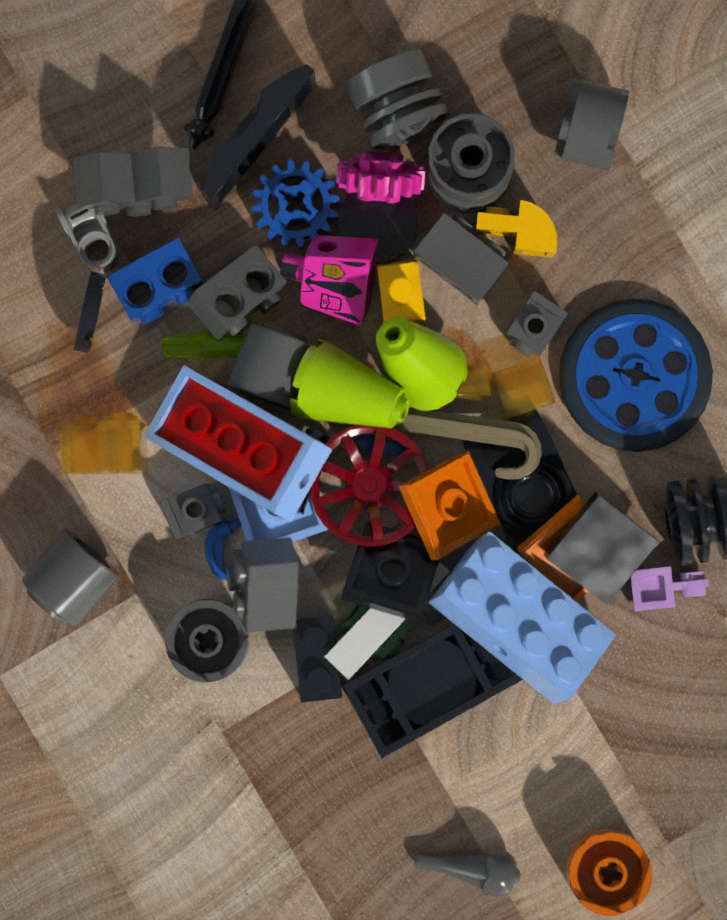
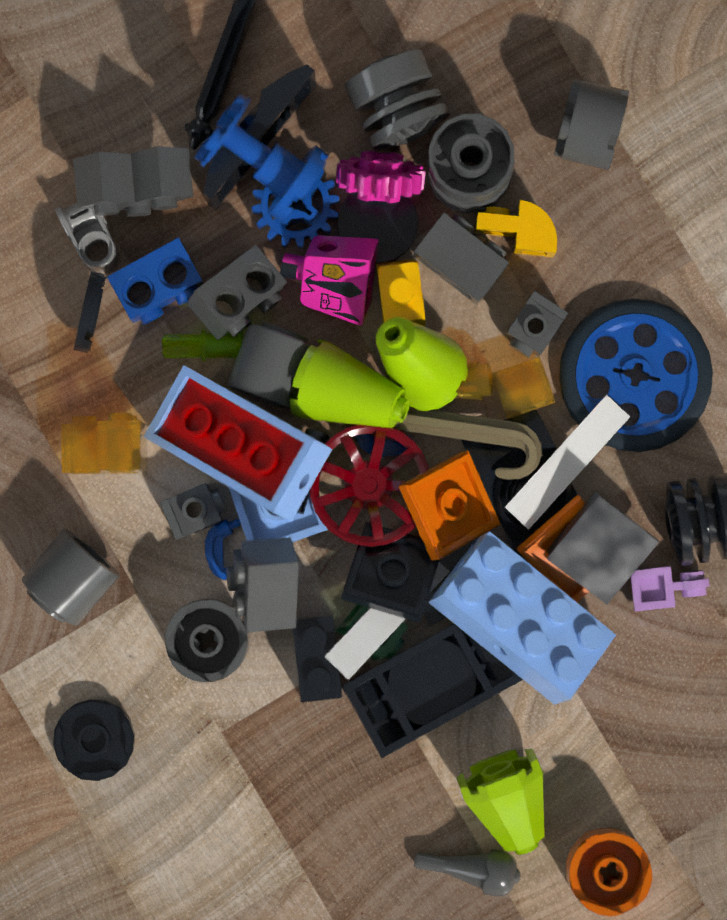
none -> black tile [53,699,135,781]
none -> blue piece [194,94,329,223]
none -> lime cone [456,748,545,855]
none -> white sticker [505,395,630,529]

